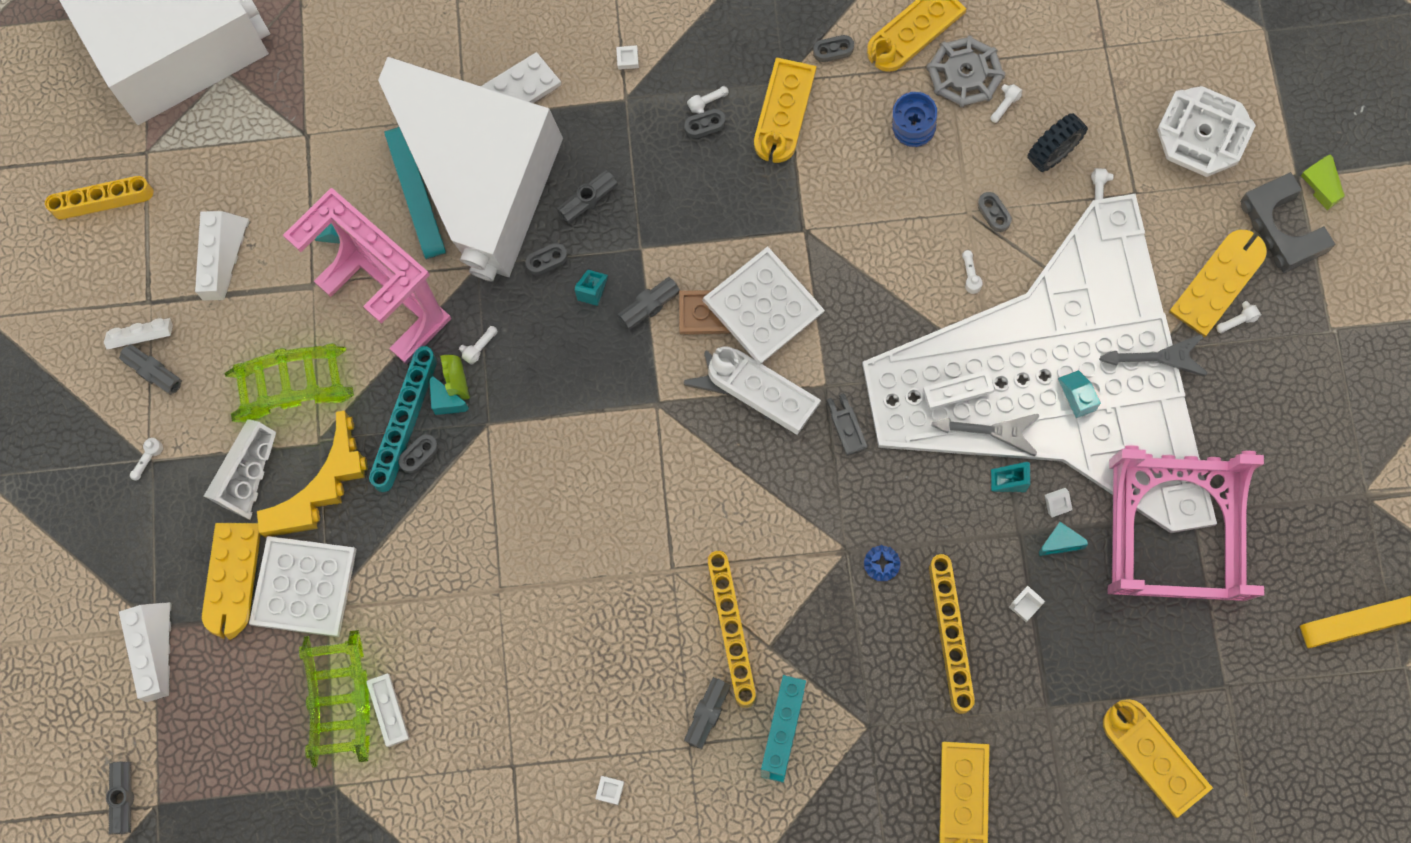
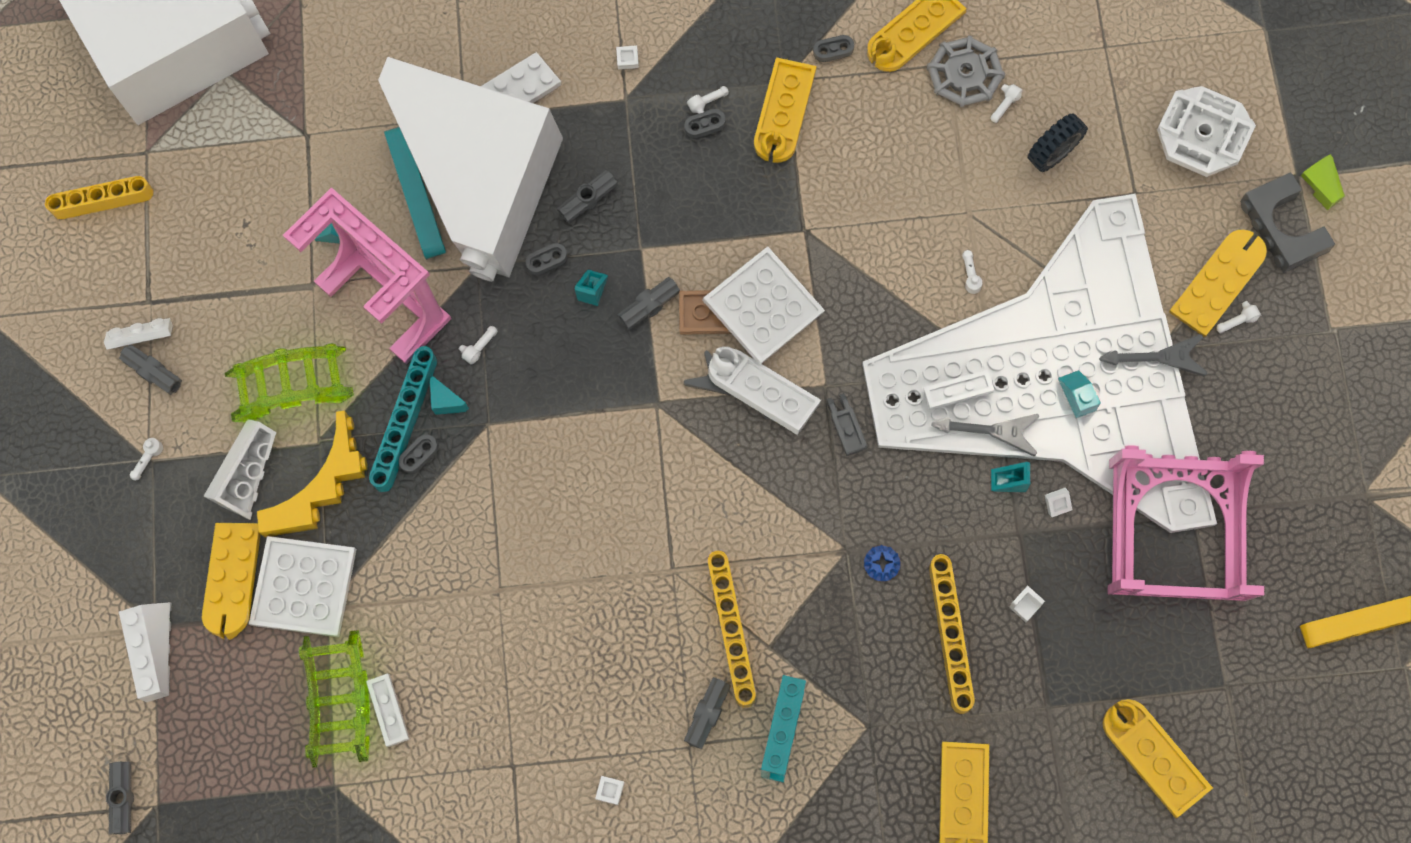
white wedge [195,211,250,301] -> none
lime slope [440,355,470,400] -> none
blue wheel [892,92,937,147] -> none
dark grey plate [978,192,1012,232] -> none
teal slope [1039,522,1088,556] -> none
white piece [1091,168,1113,209] -> none

